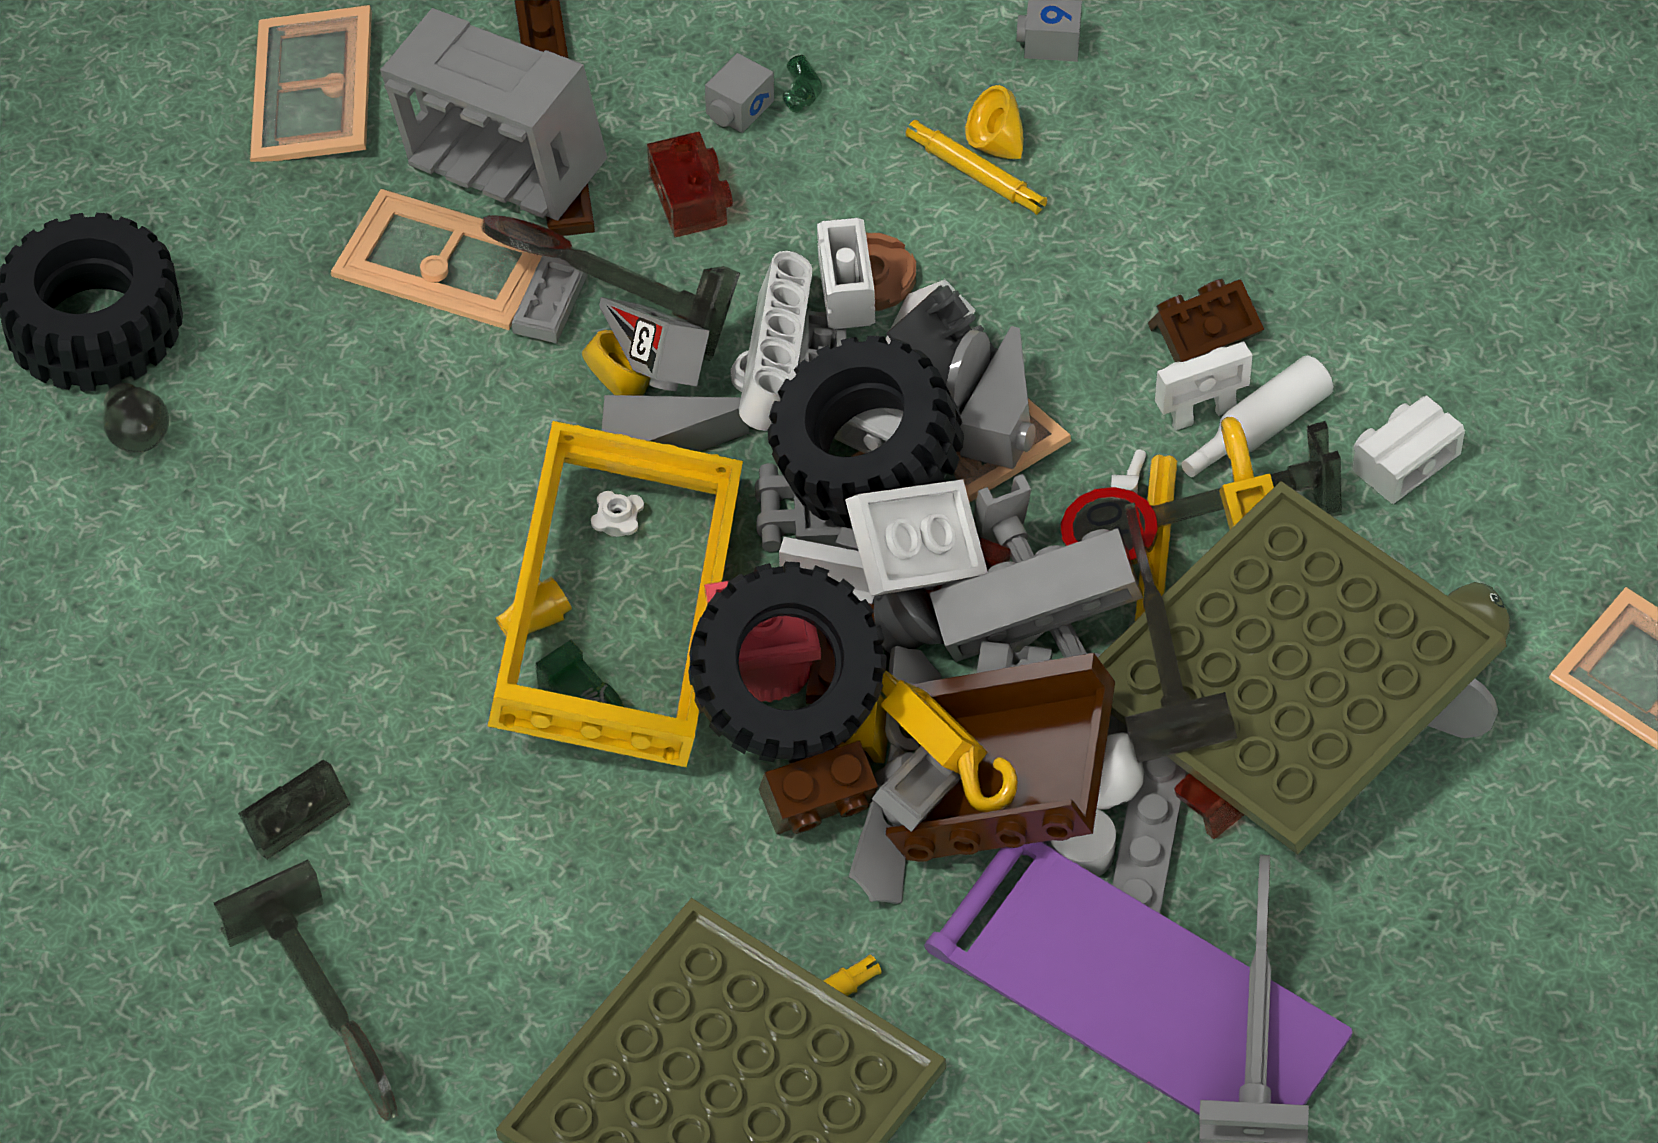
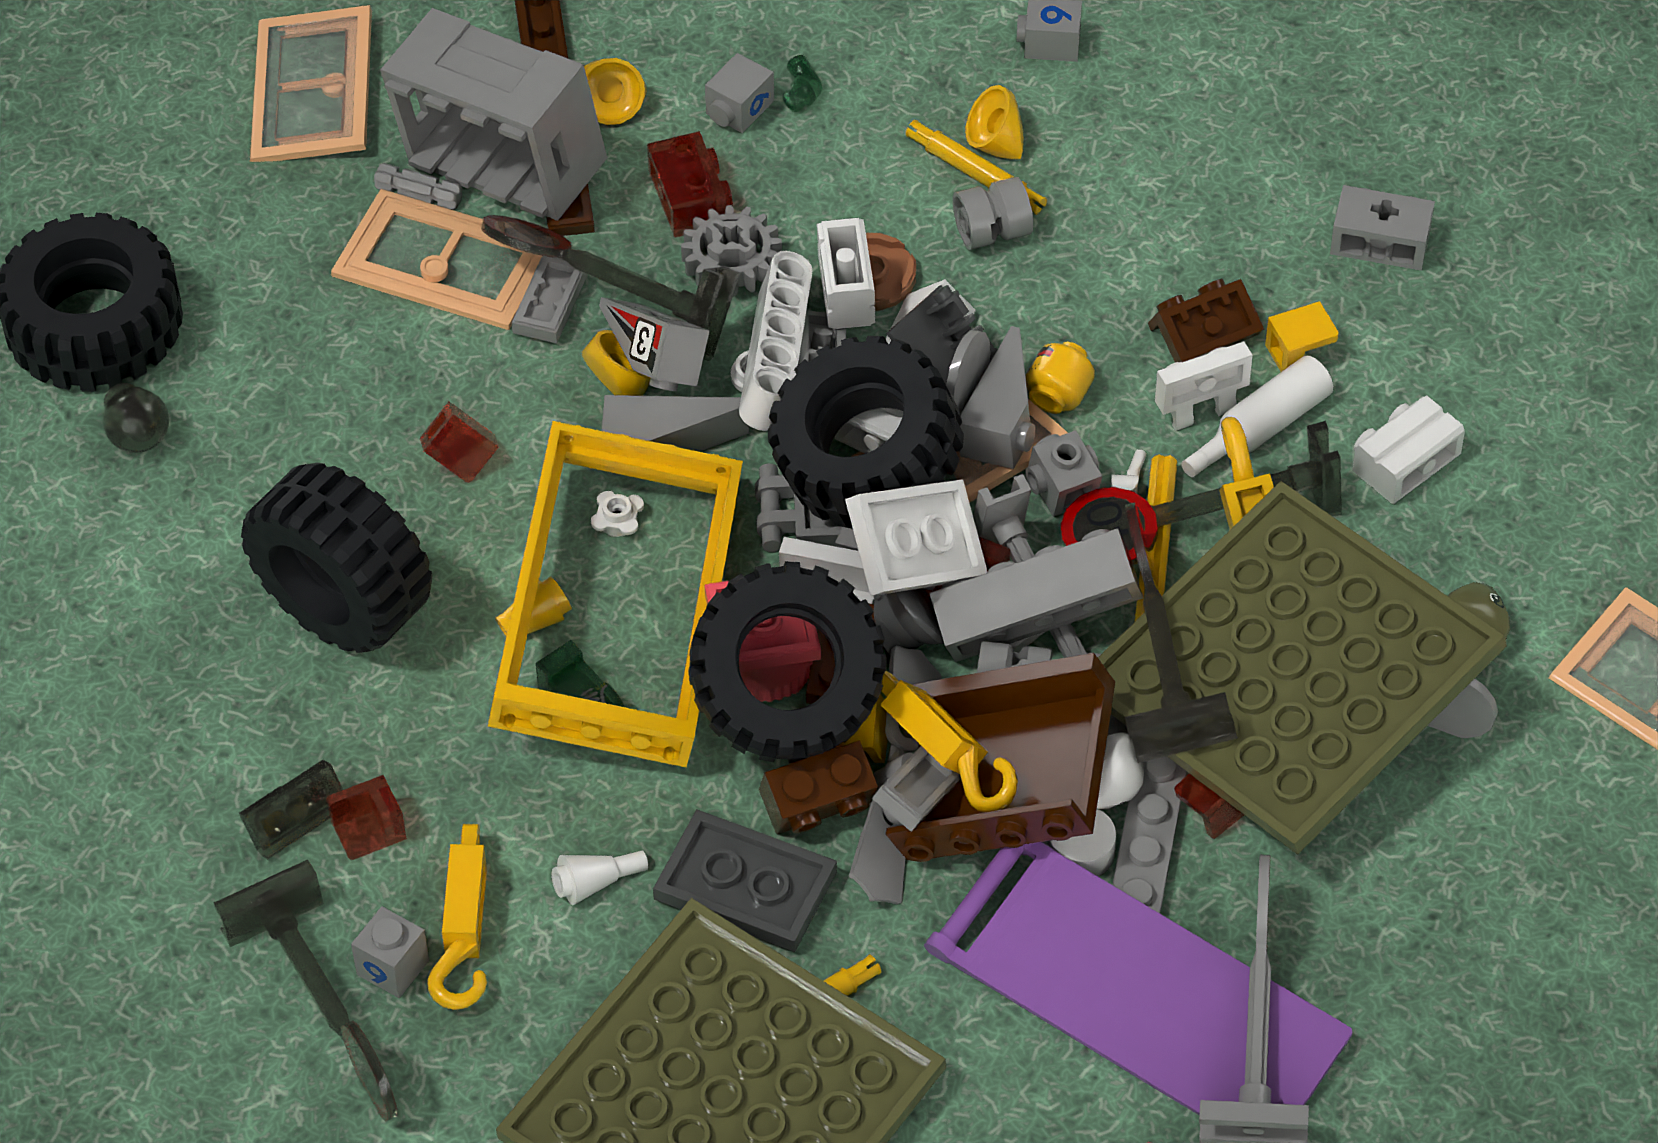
none -> black tyre [241,463,432,653]
none -> clear red panel [327,775,407,860]
none -> light grey brick [351,906,429,998]
none -> light grey axle [374,163,463,210]
none -> clear red panel [420,401,499,483]
none -> yellow piece [427,824,487,1010]
none -> white cone [552,851,648,905]
none -> yellow piece [584,58,647,125]
none -> dark grey plate [653,809,837,952]
none -> light grey gear [681,205,782,296]
none -> light grey wheel [952,177,1033,250]
none -> yellow head [1025,341,1095,414]
none -> light grey brick [1026,430,1102,517]
none -> yellow panel [1265,301,1339,372]
none -> light grey brick [1330,185,1435,271]

